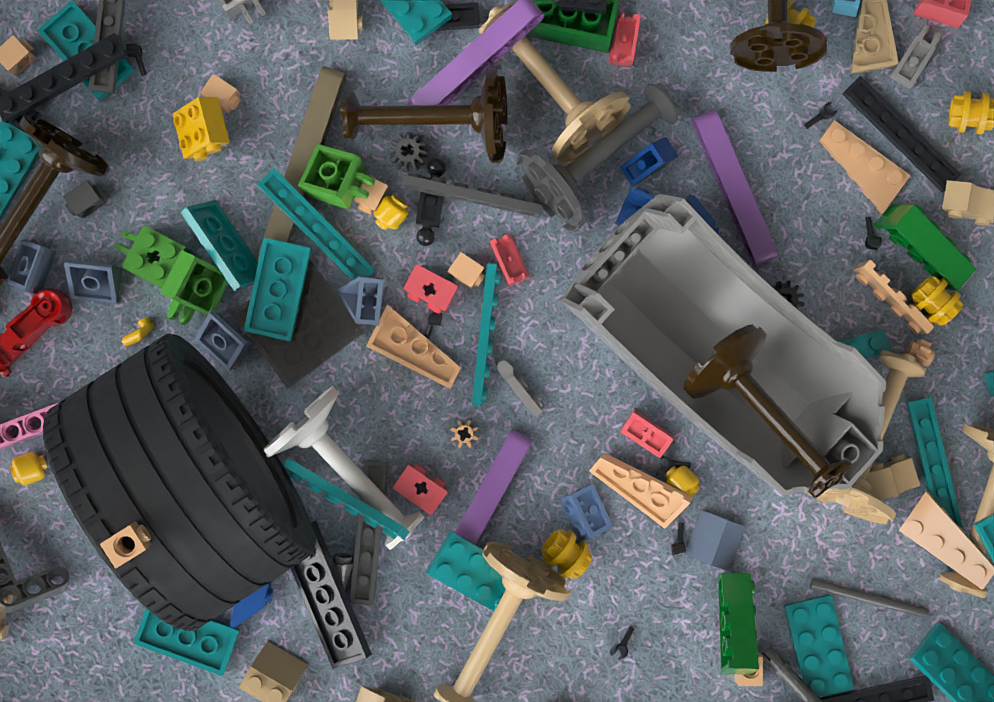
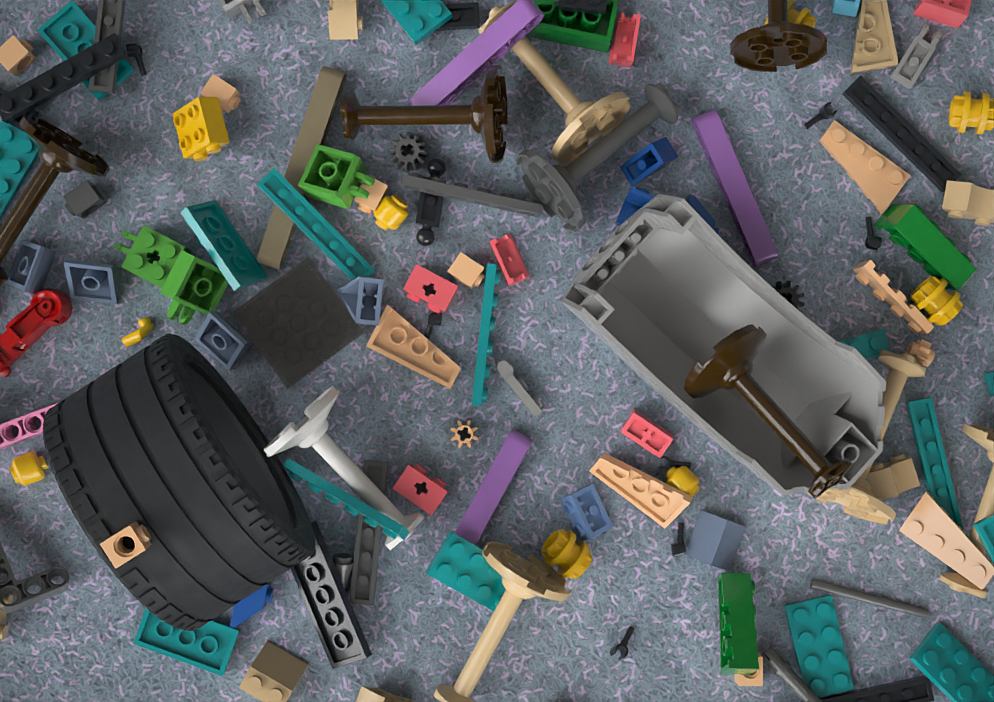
teal plate [244,237,312,341] -> none

